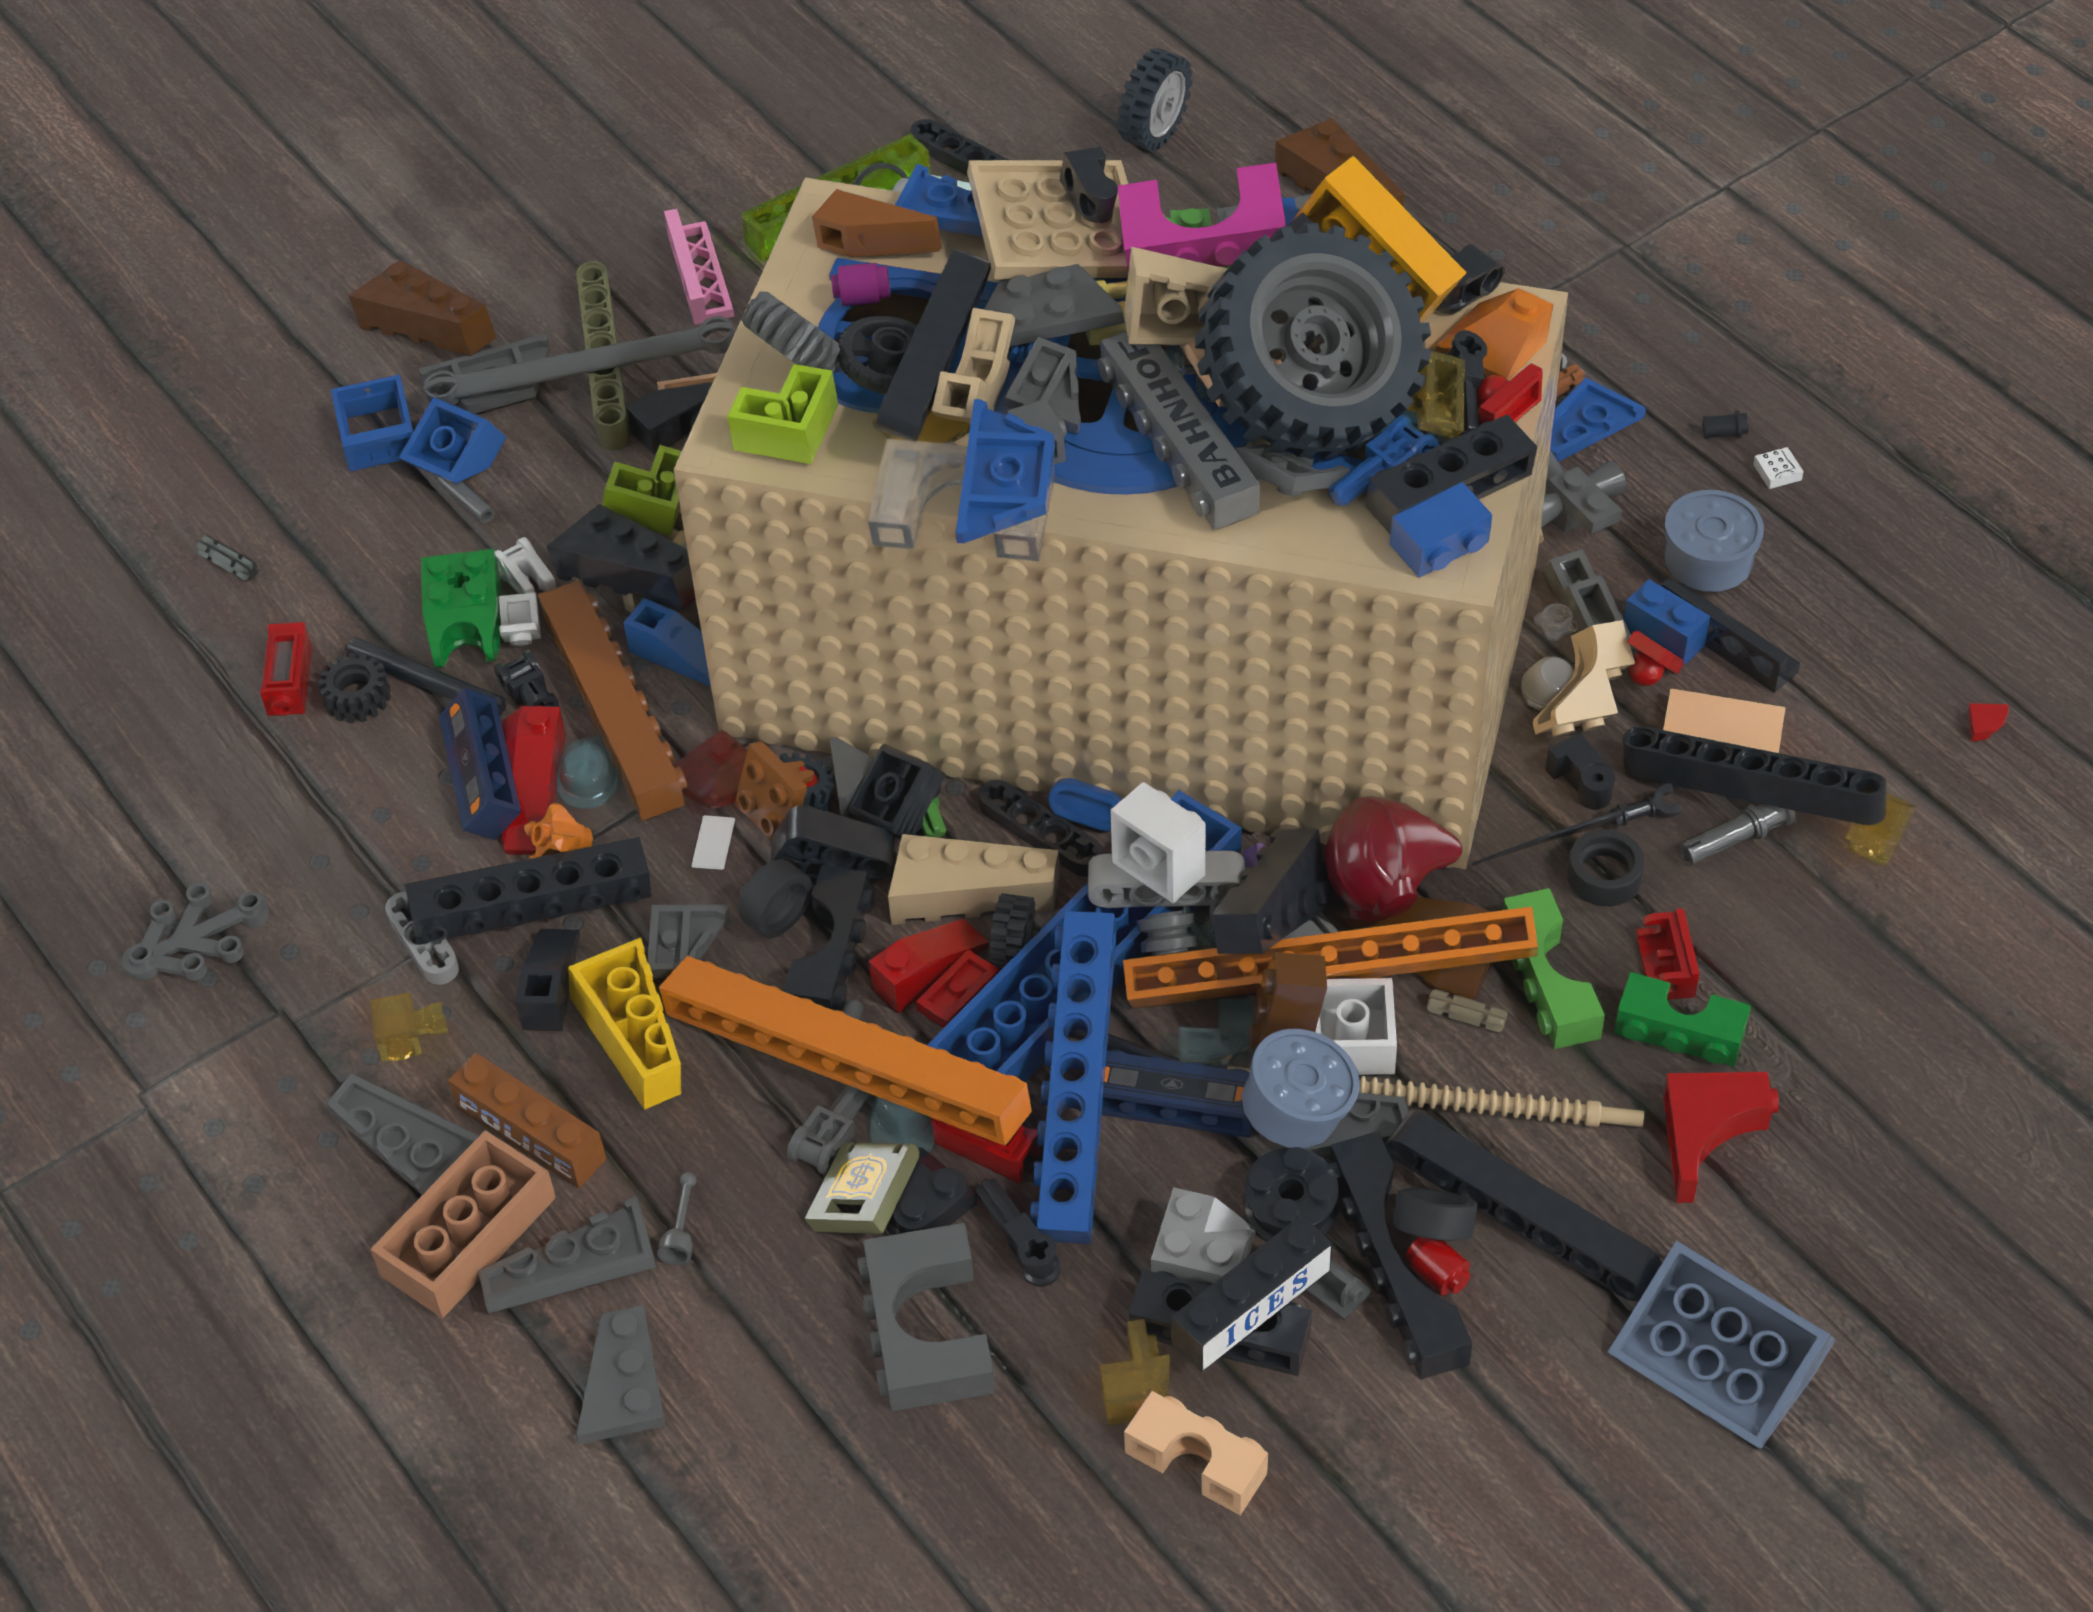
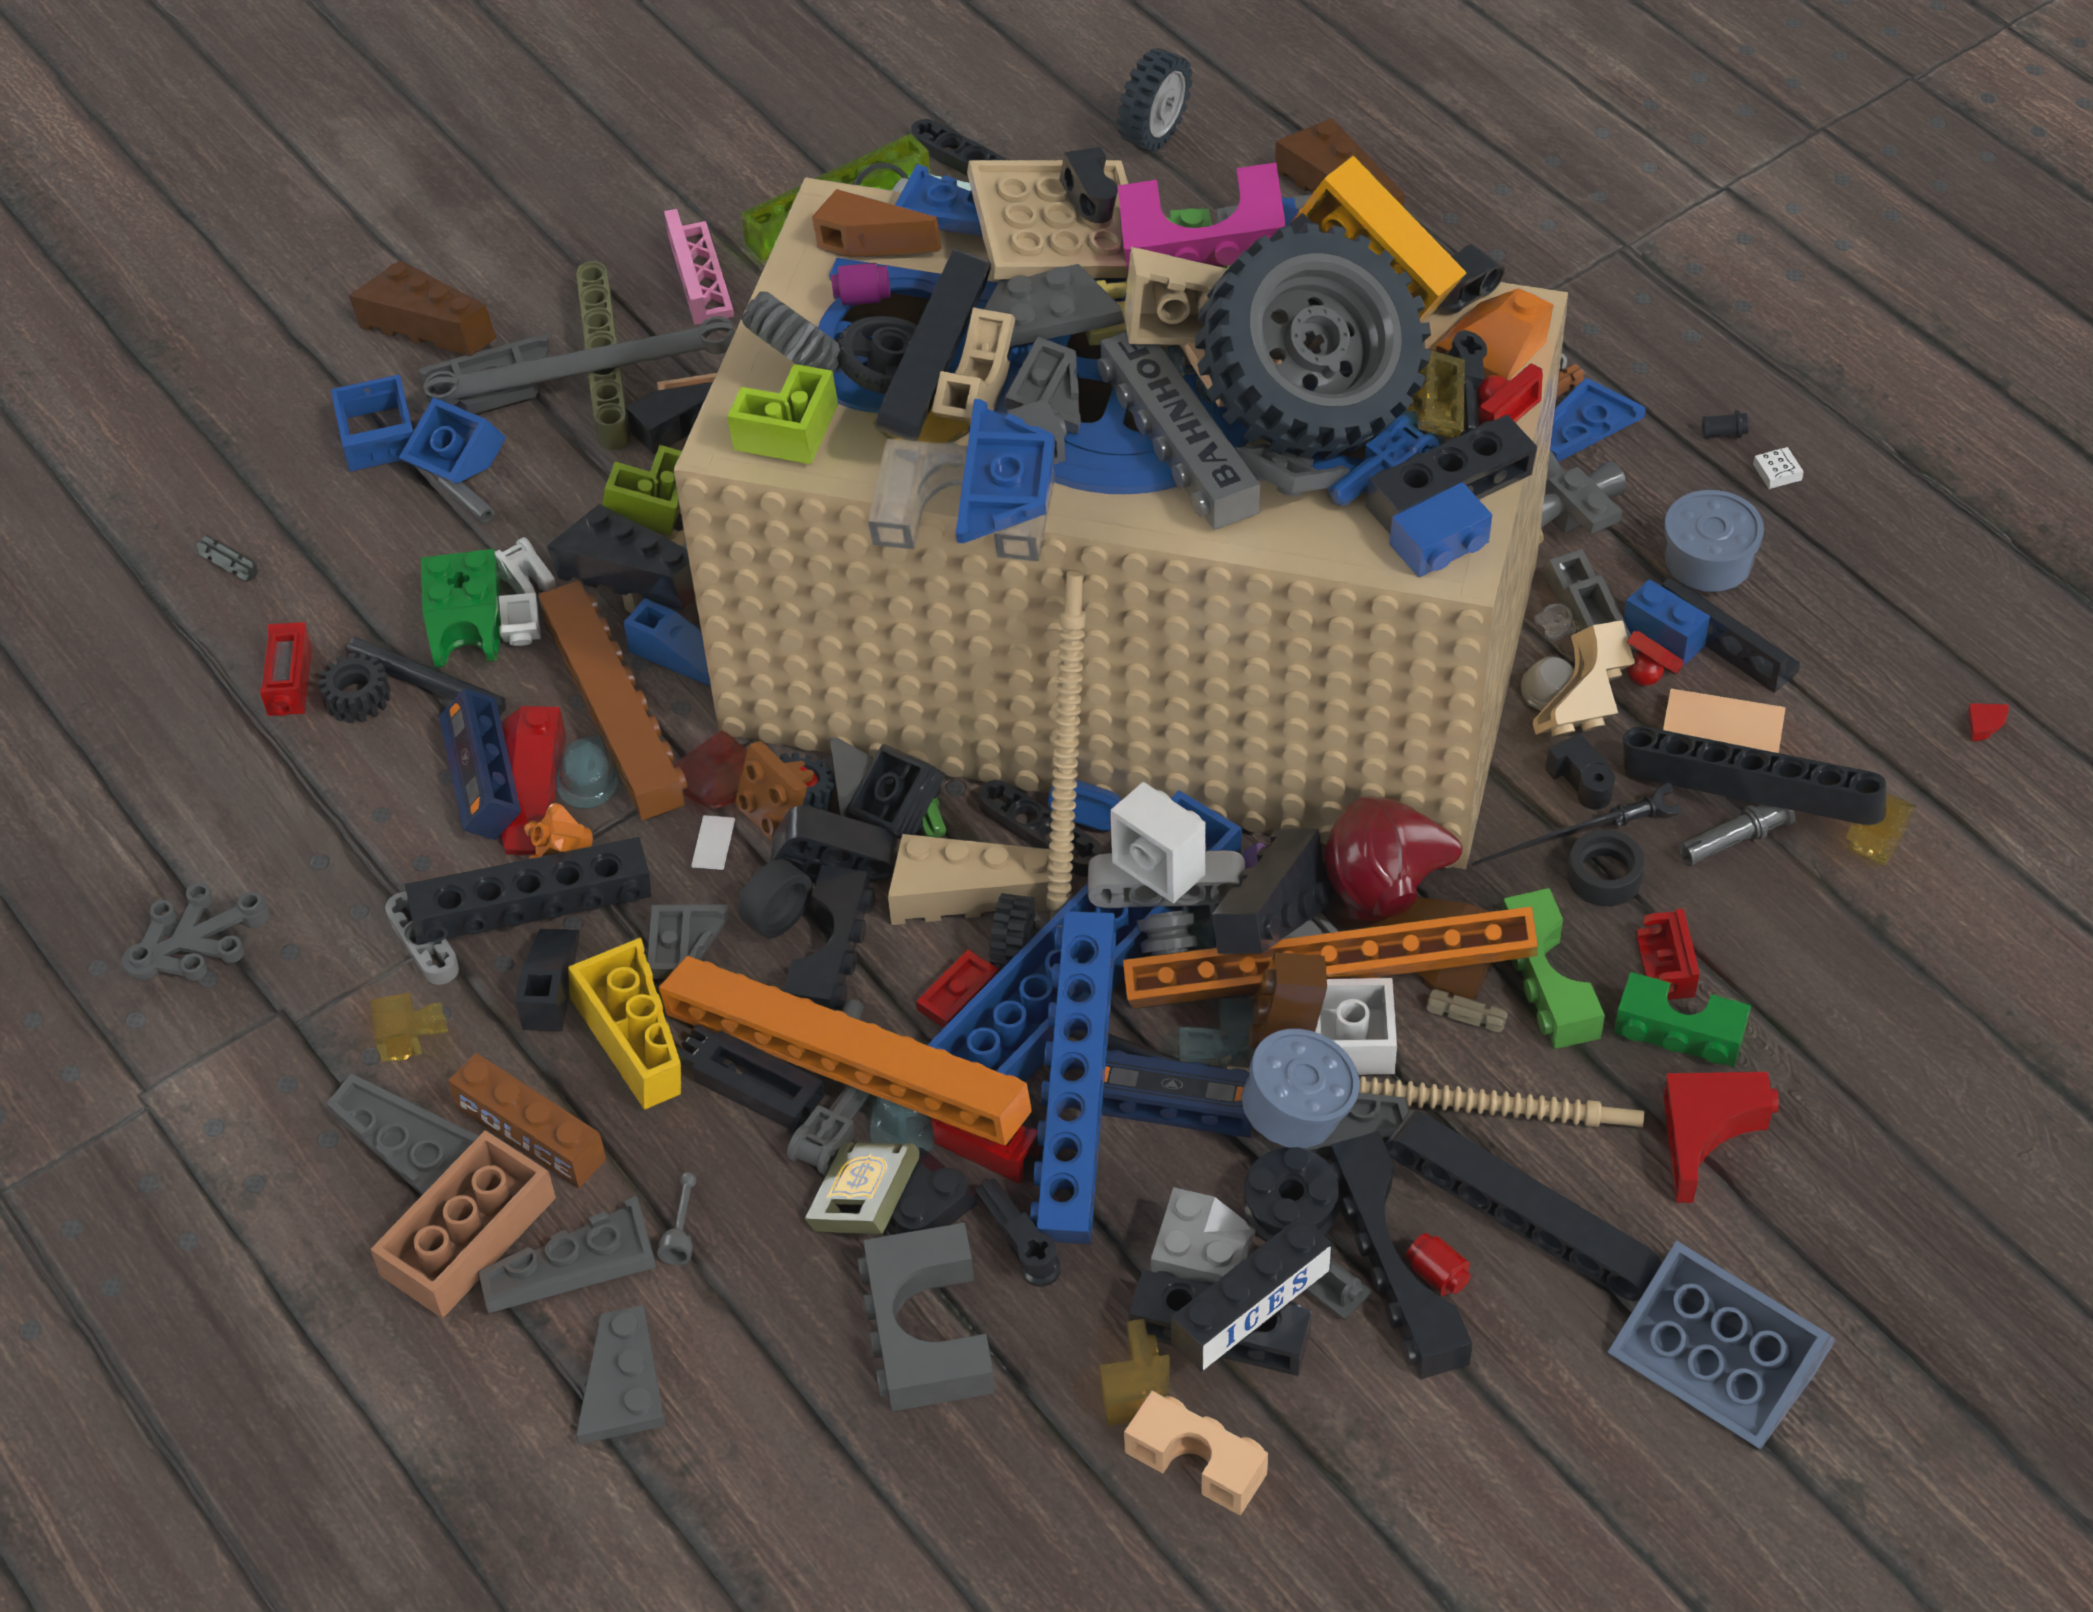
black connector [494,650,559,707] -> none
red slope [869,919,989,1013] -> none
black tyre [1392,1188,1477,1241] -> none
none -> black hinge [676,1024,825,1132]
none -> tan hose [1046,570,1086,920]

